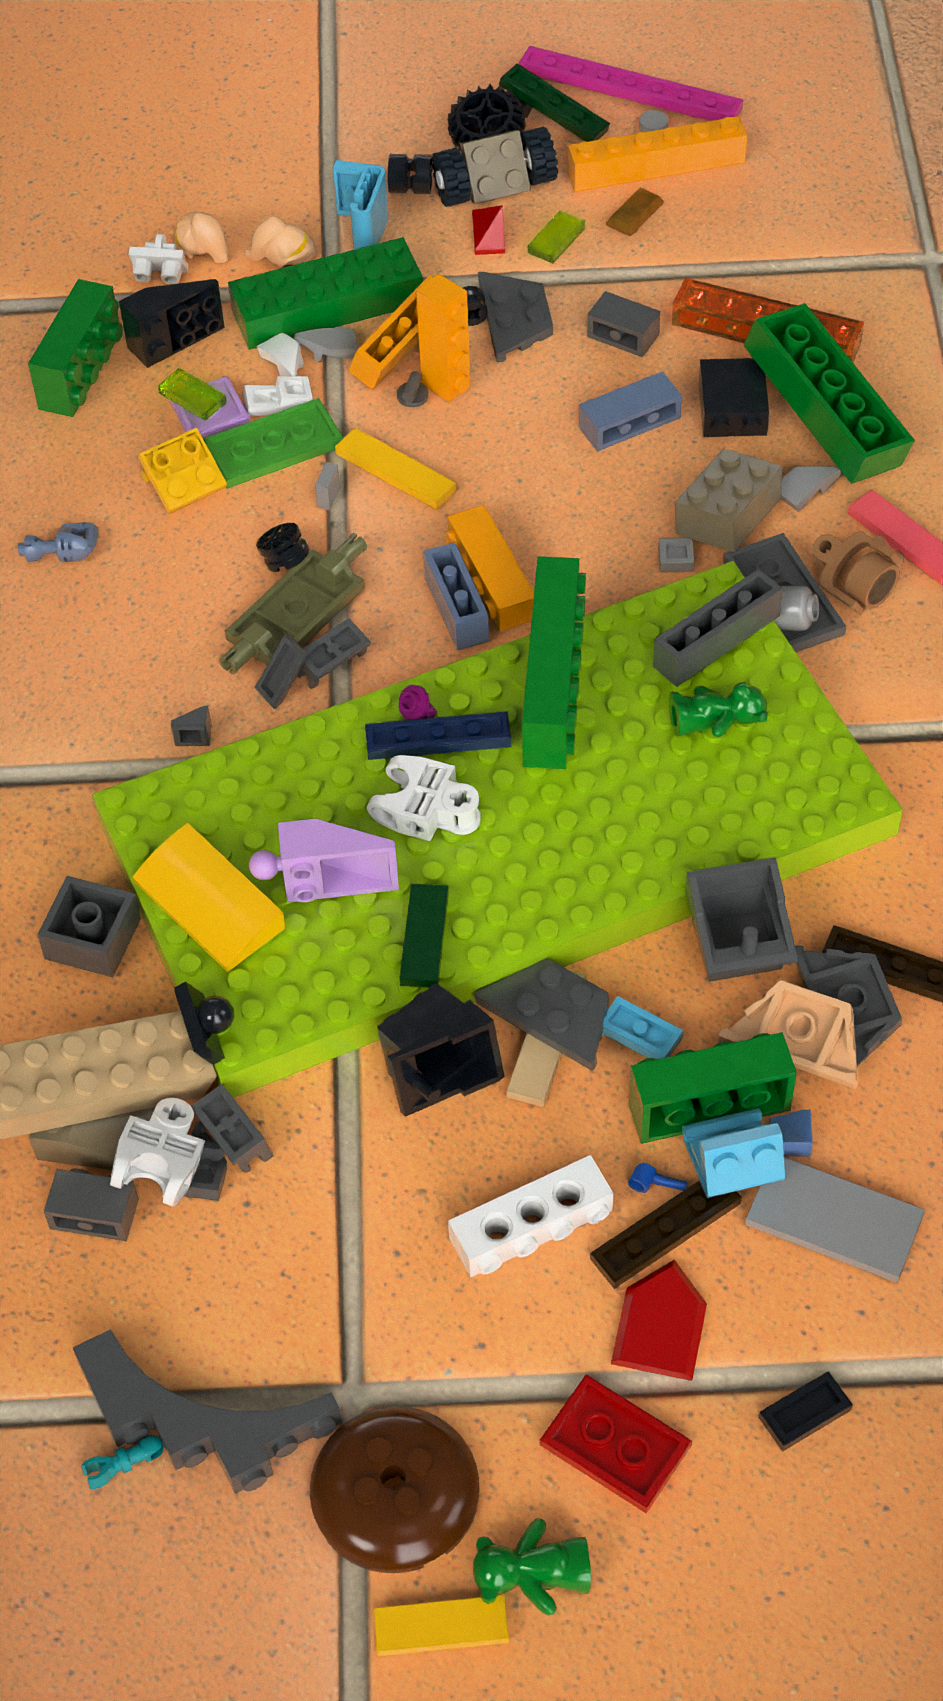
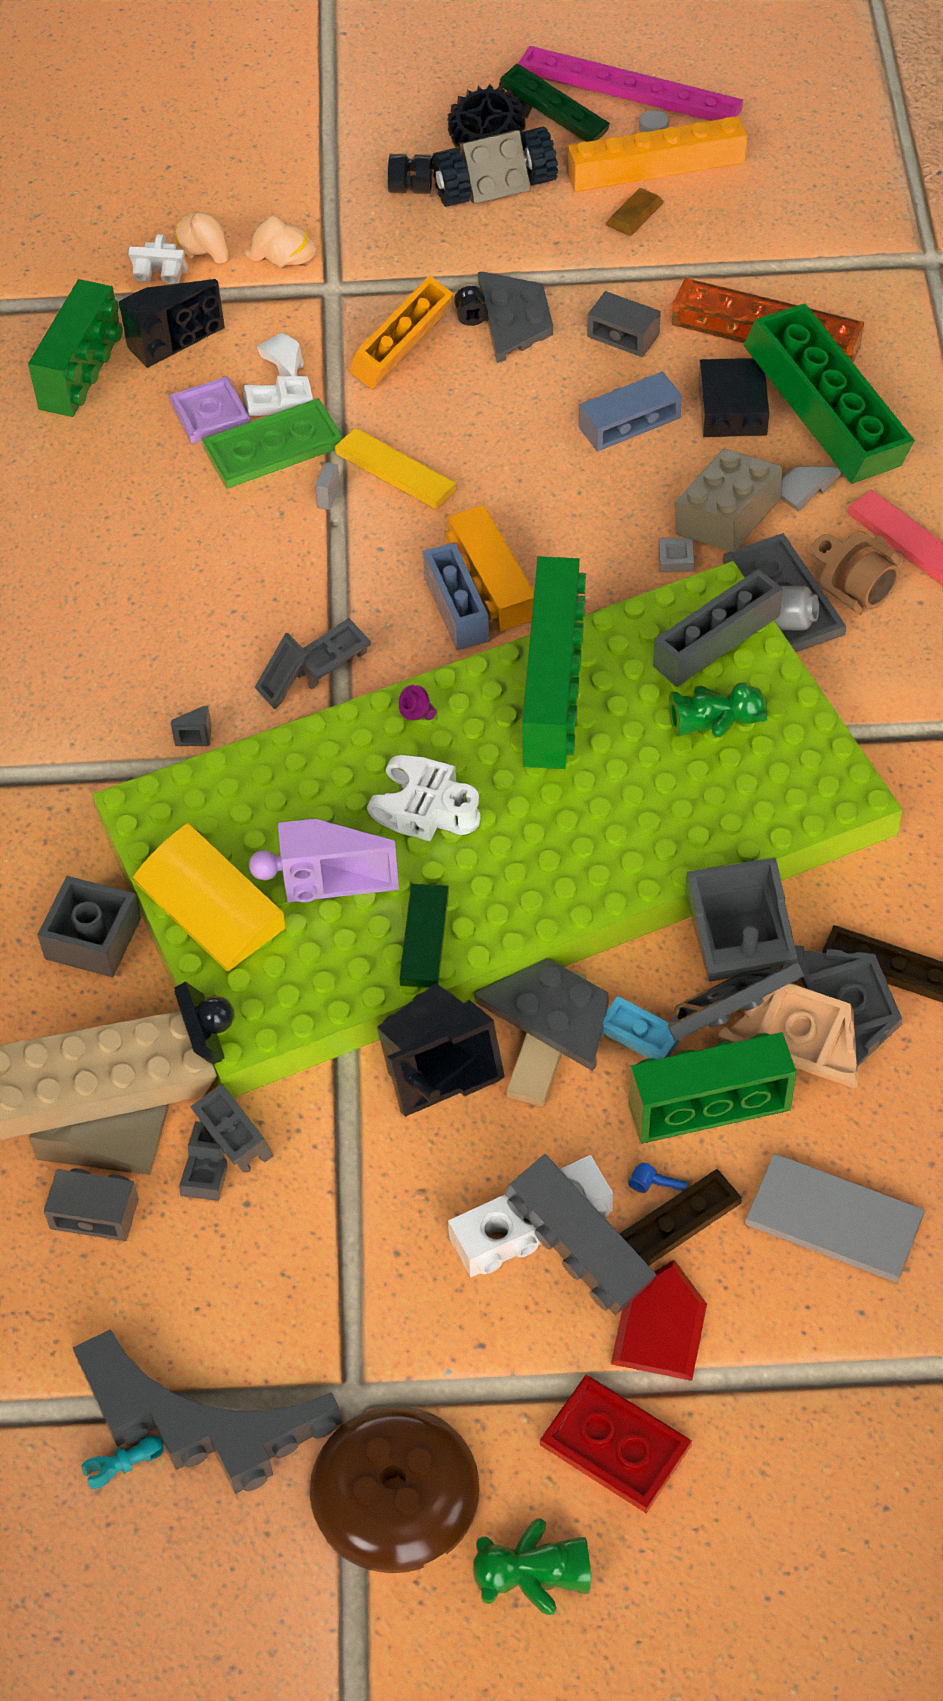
sand blue piece [18,522,99,562] -> none
white piece [110,1098,205,1207] -> none
yellow plate [138,427,227,514] -> none
clear neon green tile [158,368,227,421] -> none
olive plate [219,533,367,674] -> none
green brick [228,237,423,350] -> none
black wheel [256,523,310,572] -> none
light grey slope [293,328,359,362] -> none
medium azure piece [333,160,388,250] -> none
dark blue tile [365,711,511,760] -> none
yellow tile [374,1595,509,1657] -> none
dark grey plate [397,371,428,407] -> none
light orange brick [416,273,471,402] -> none
red slope [472,205,505,255] -> none
clear neon green tile [528,211,585,264] -> none
medium azure piece [682,1108,785,1198] -> none
black tile [759,1371,853,1452] -> none
medium blue slope [769,1110,813,1156] -> none
none -> dark grey brick [506,1154,657,1316]
none -> dark grey wing [668,962,804,1041]

